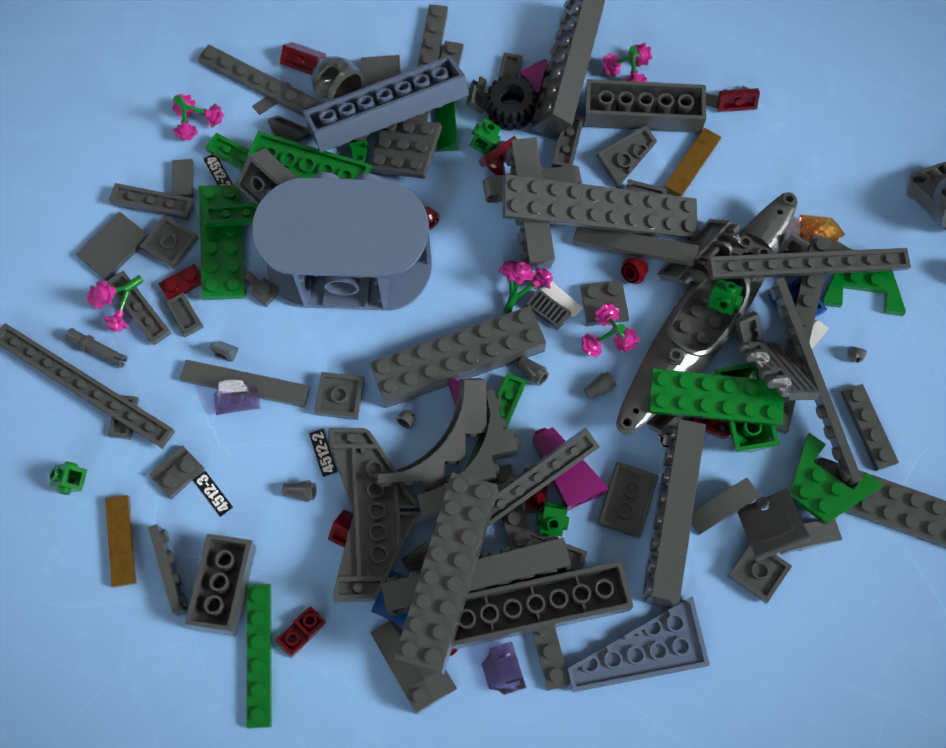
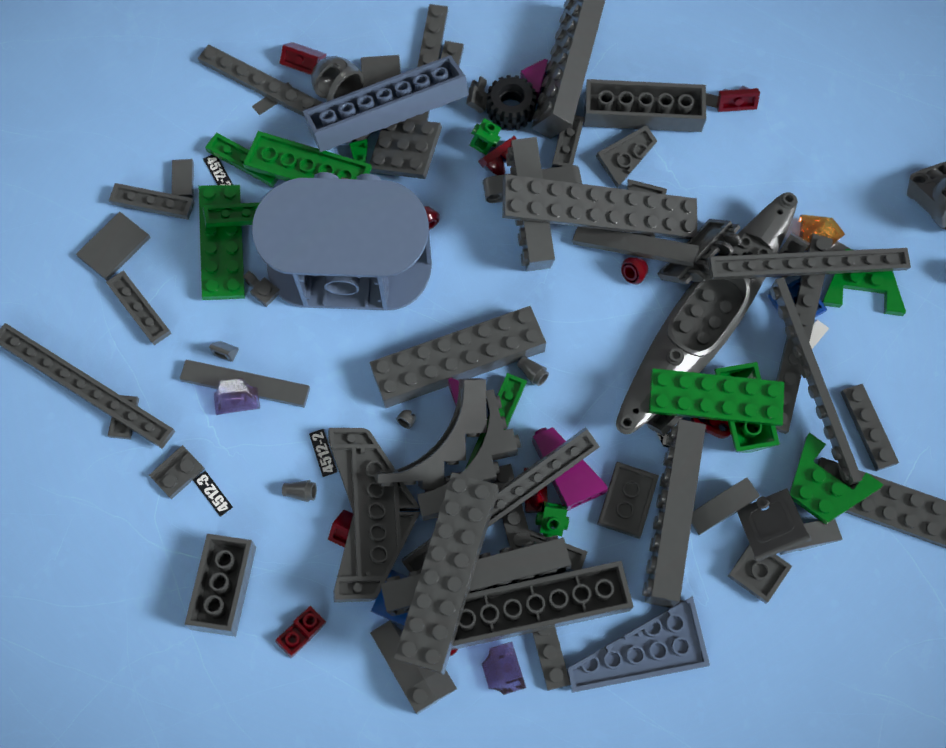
green brick [49,461,87,495] -> none
dark grey pin [65,328,128,368] -> none
dark pink plant [86,275,144,332] -> none
pearl gold tile [105,495,137,588] -> none
dark grey plate [140,215,199,270] -> none
dark grey plate [148,524,188,616] -> none
dark red plate [158,263,201,300] -> none
dark grey tile [164,292,204,338] -> none
dark pink plant [172,94,223,141] -> none
dark grey slope [235,148,297,206] -> none
green plate [247,584,272,729] -> none
dark grey slope [268,115,311,142] -> none
dark grey plate [314,372,365,420] -> none
green slope [435,101,458,152] -> none
dark grey tile [498,53,523,81] -> none
dark pink plant [498,260,553,314] -> none
dark grey tile [525,289,571,330] -> none
white sticker [540,282,583,317] -> none
dark grey plate [580,280,629,326] -> none
dark pink plant [581,303,639,358] -> none
dark grey cone [583,371,617,400] -> none
dark pink plant [602,43,653,82] -> none
pearl gold tile [664,127,721,197] -> none
green brick [707,279,744,315] -> none
dark grey tile [734,311,763,356] -> none
dark grey hinge [738,342,820,400] -> none
dark grey hinge [848,346,867,363] -> none

